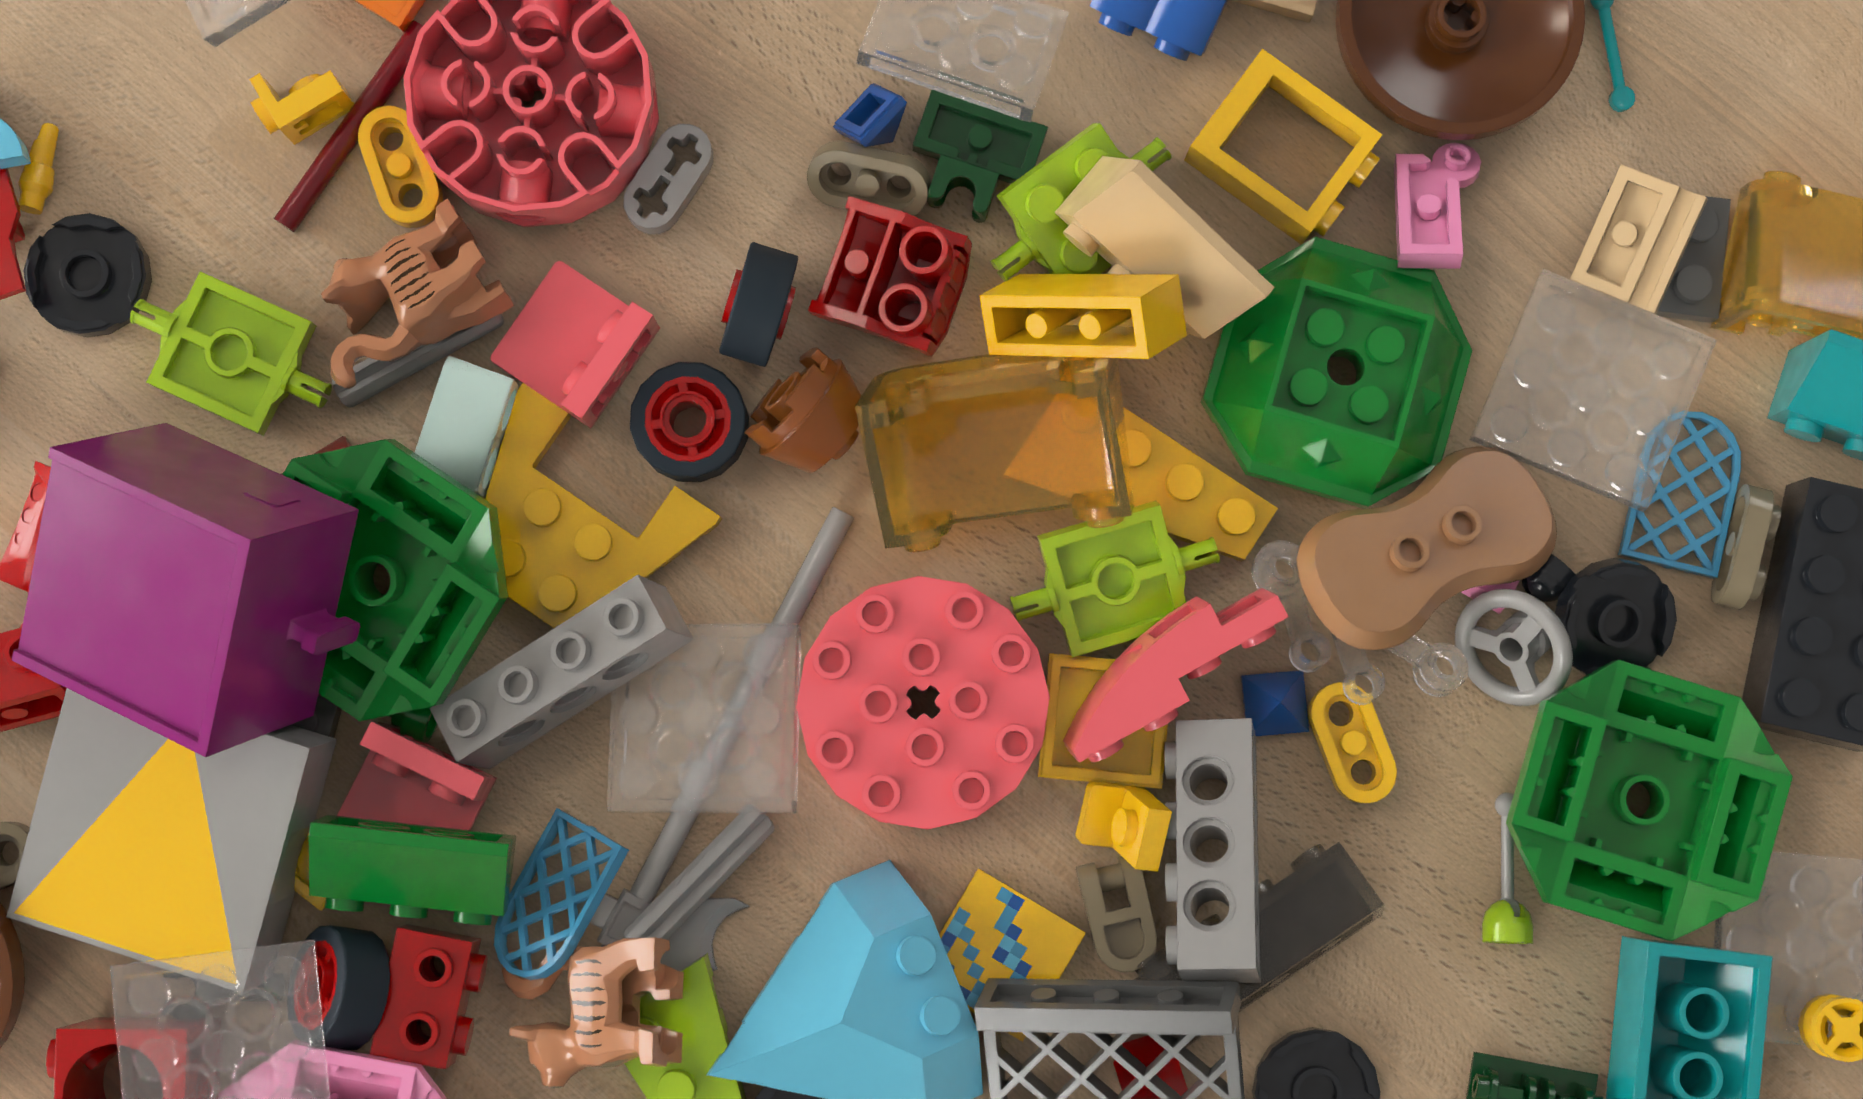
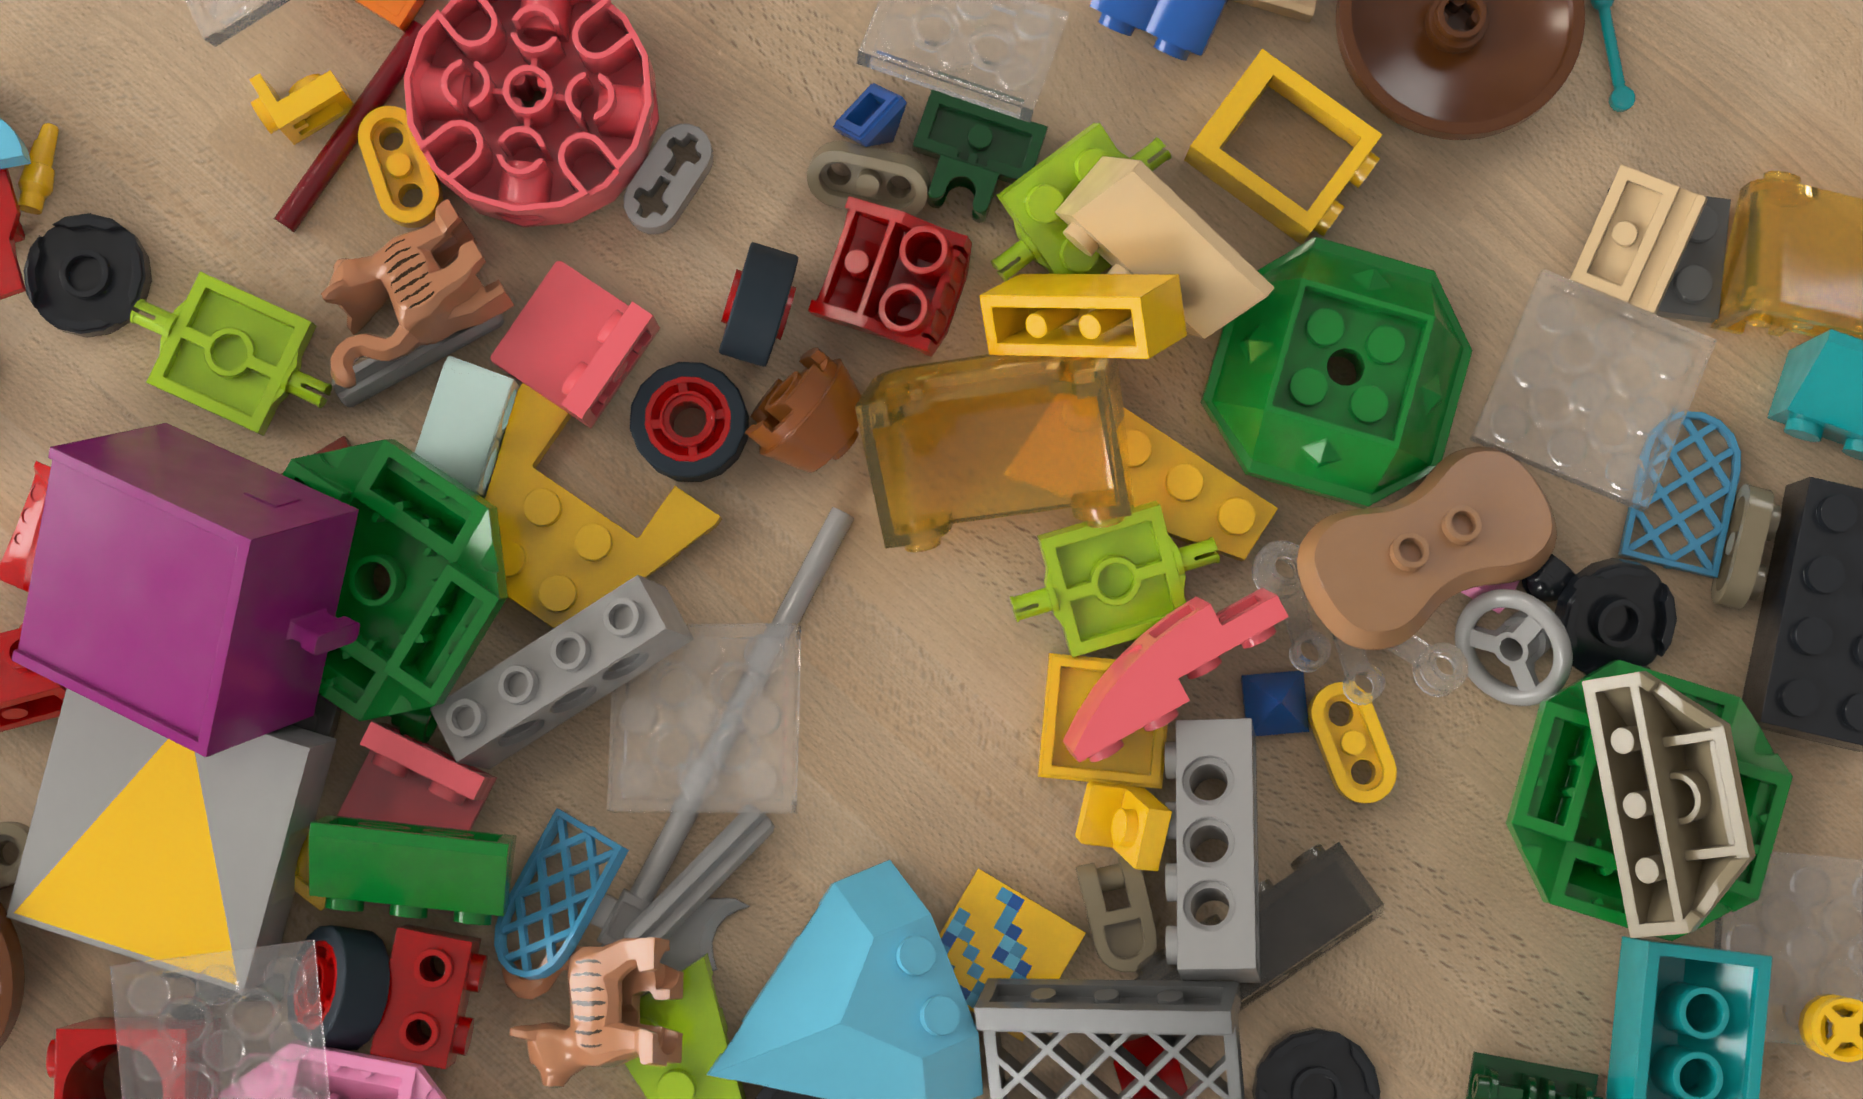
coral brick [796,576,1050,830] -> none
bright pink hinge [1394,143,1481,269] -> none
hinge [1482,793,1533,944] -> none
none -> dark tan wedge [1582,671,1756,938]

